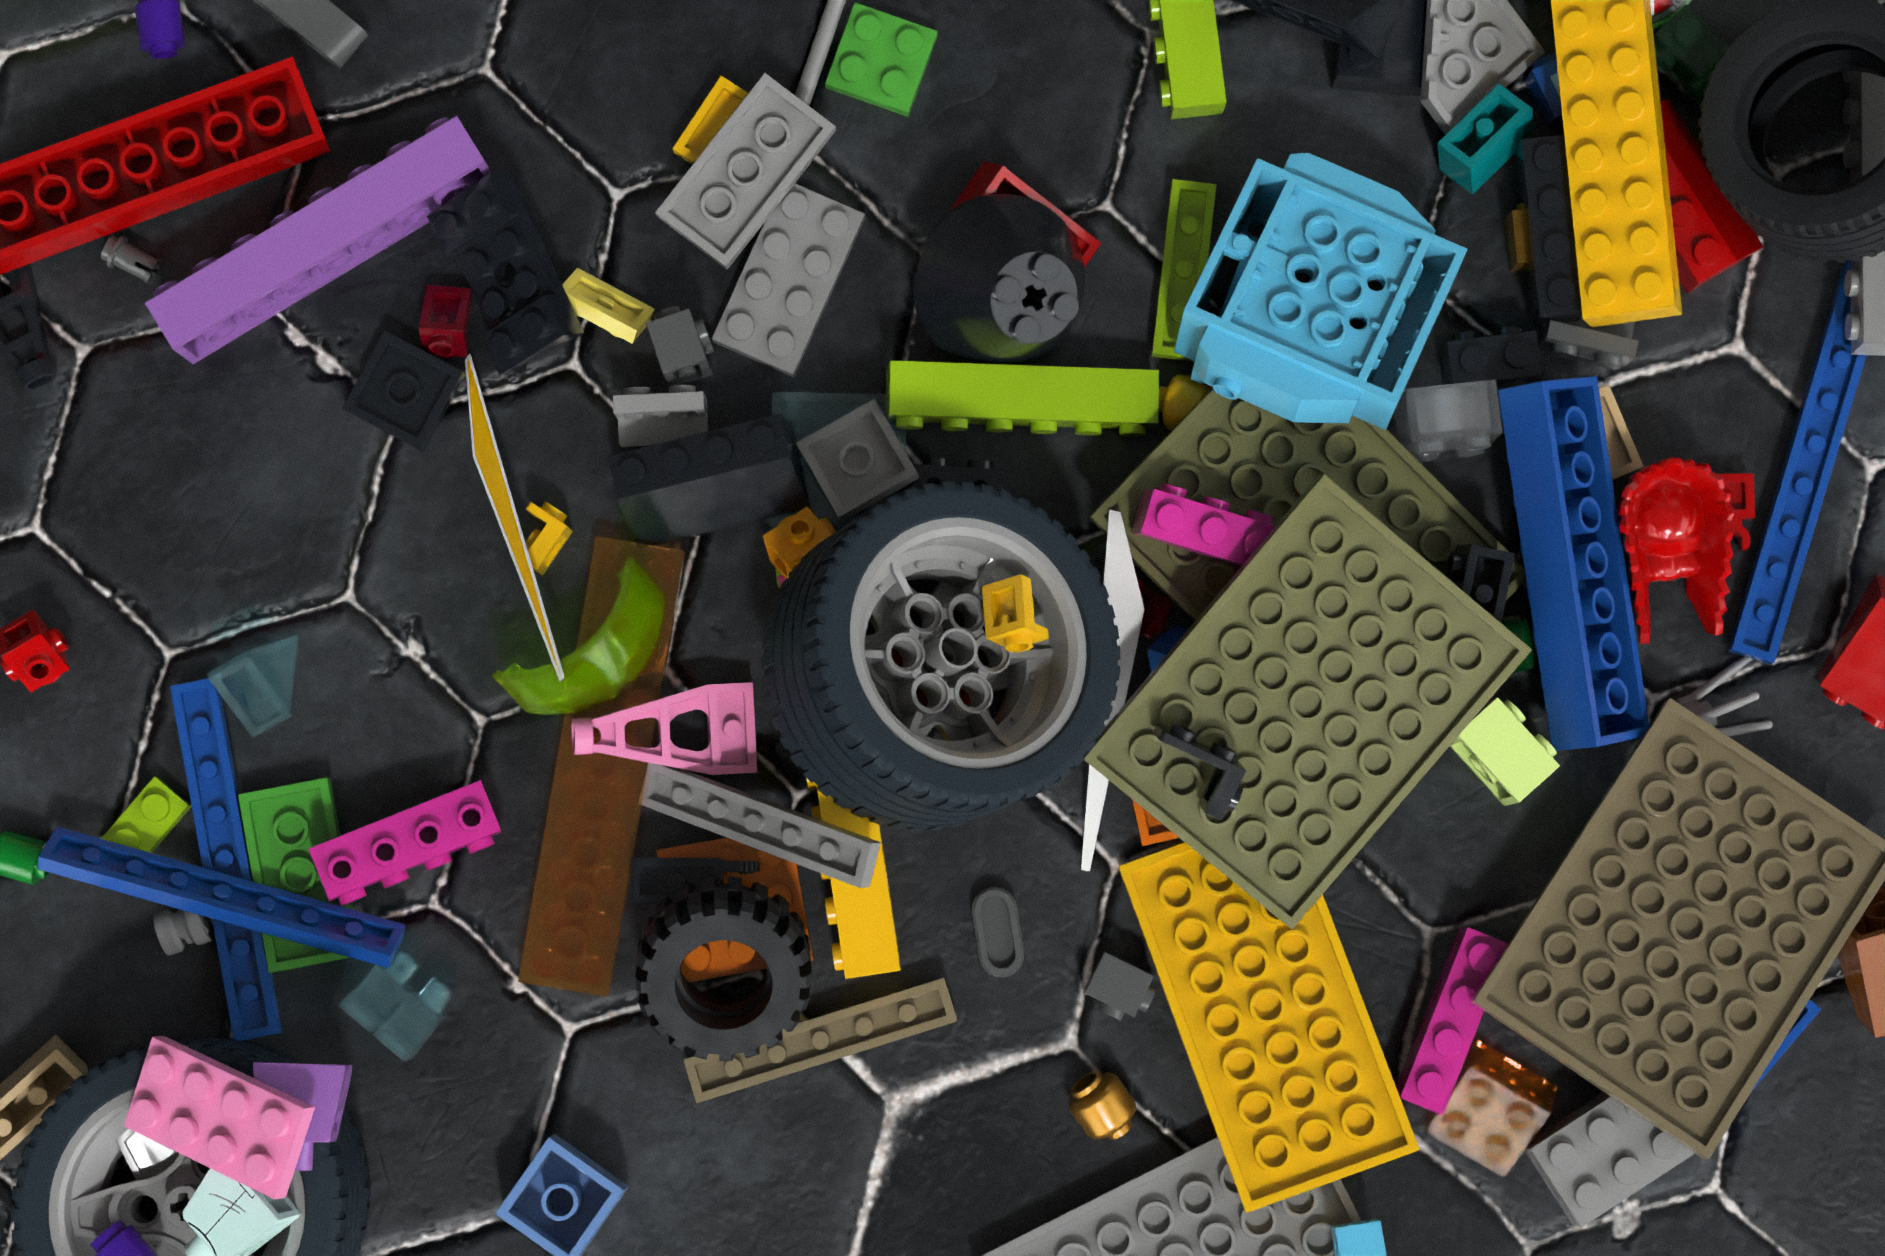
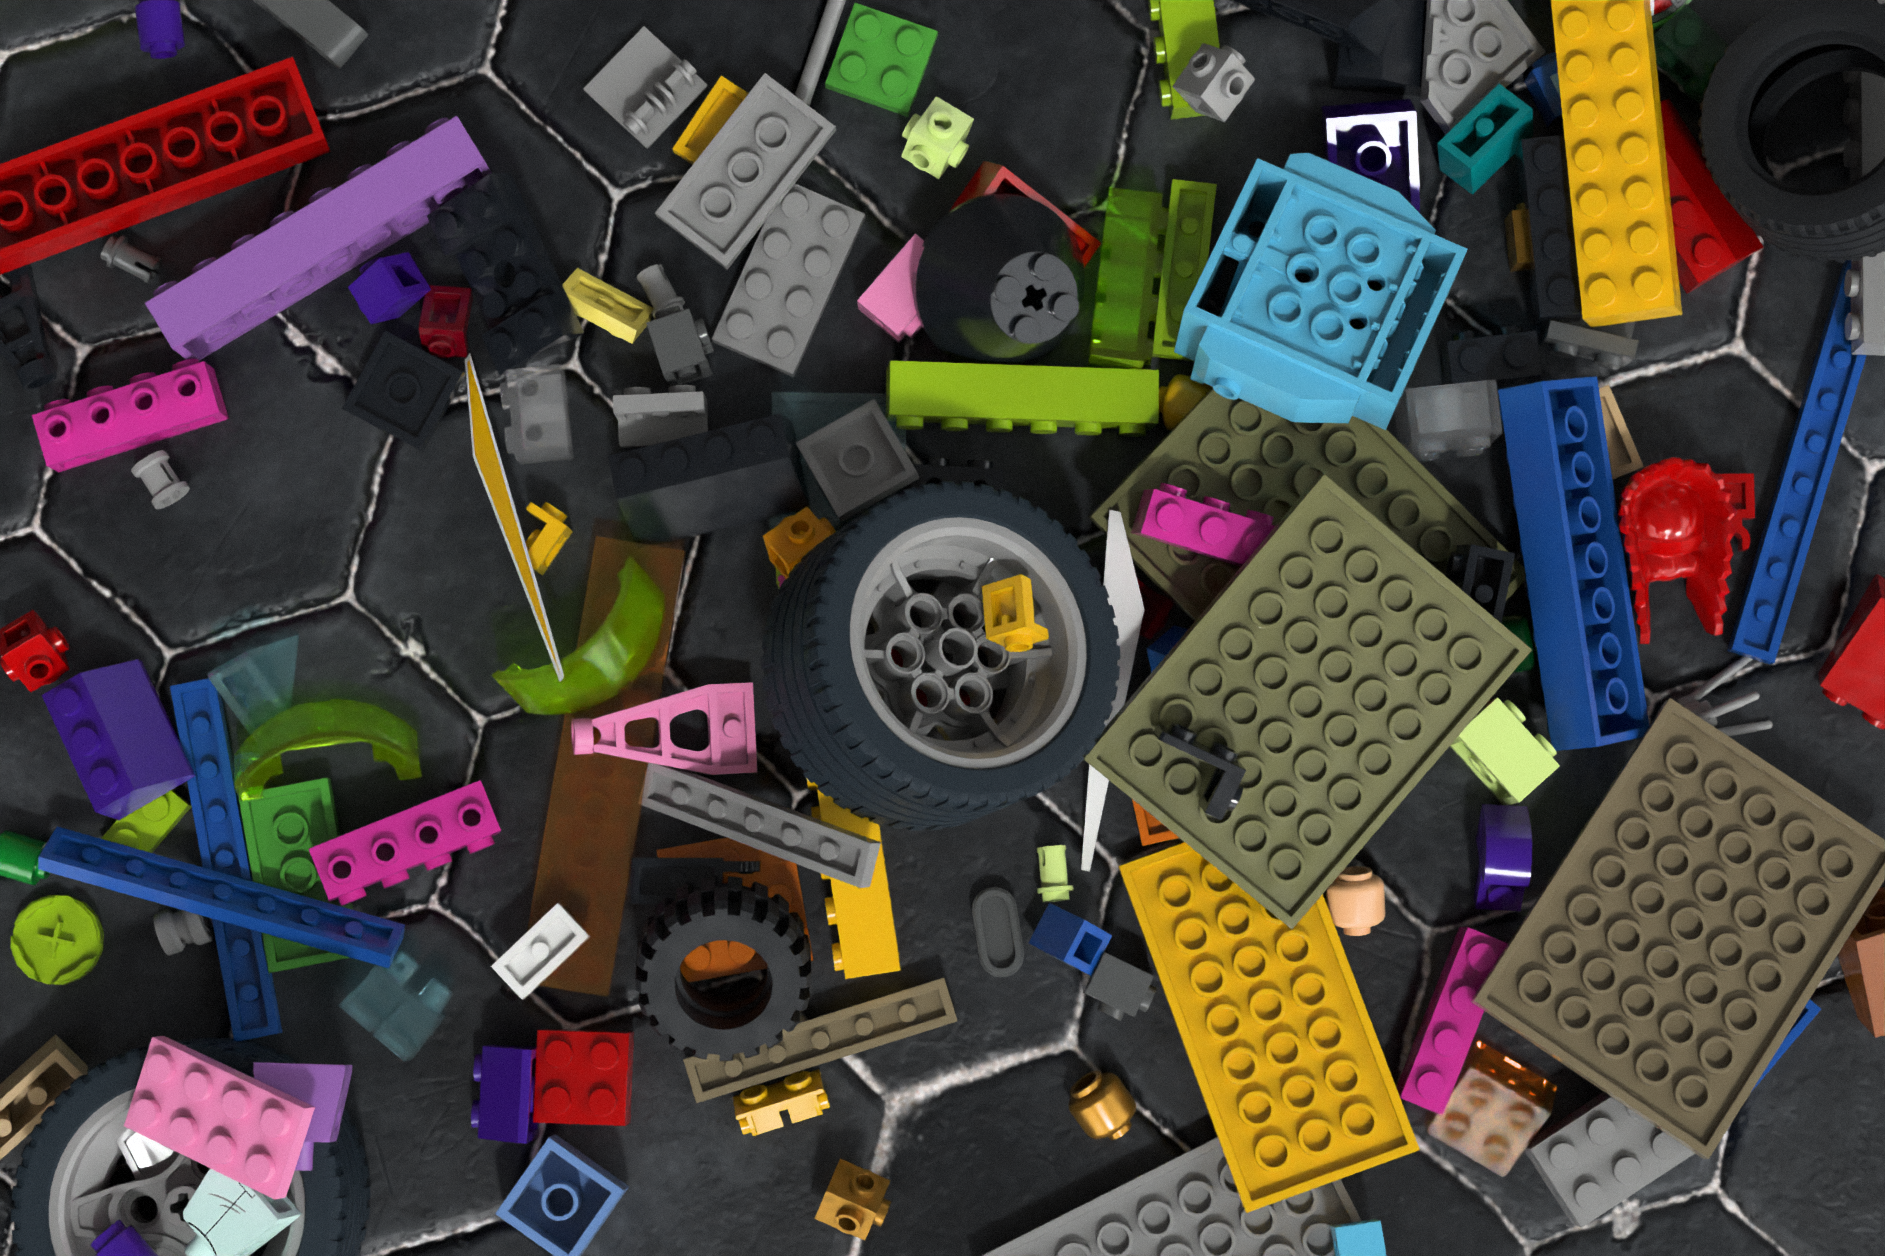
none -> lime tile [10,895,104,985]
none -> dark pink brick [32,359,229,472]
none -> dark purple slope [42,659,196,820]
none -> light grey bush [131,450,190,509]
none -> clear neon green windscreen [234,699,422,801]
none -> dark purple brick [348,252,431,324]
none -> dark purple slope [471,1044,539,1144]
none -> white plate [491,903,591,1000]
none -> clear brick [500,364,574,465]
none -> red brick [533,1028,634,1126]
none -> light grey hinge [583,26,708,149]
none -> light grey pin [636,264,685,318]
none -> yellow hinge [733,1069,830,1136]
none -> pearl gold brick [815,1159,892,1240]
none -> bright pink brick [857,233,924,343]
none -> yellowish green brick [901,96,974,179]
none -> blue brick [1029,903,1112,976]
none -> yellowish green pin [1037,845,1073,902]
none -> clear neon green wedge [1087,187,1169,369]
none -> light grey brick [1172,43,1255,122]
none -> dark purple slope [1321,99,1420,213]
none -> light nougat head [1326,866,1386,936]
none -> dark purple brick [1474,804,1532,911]

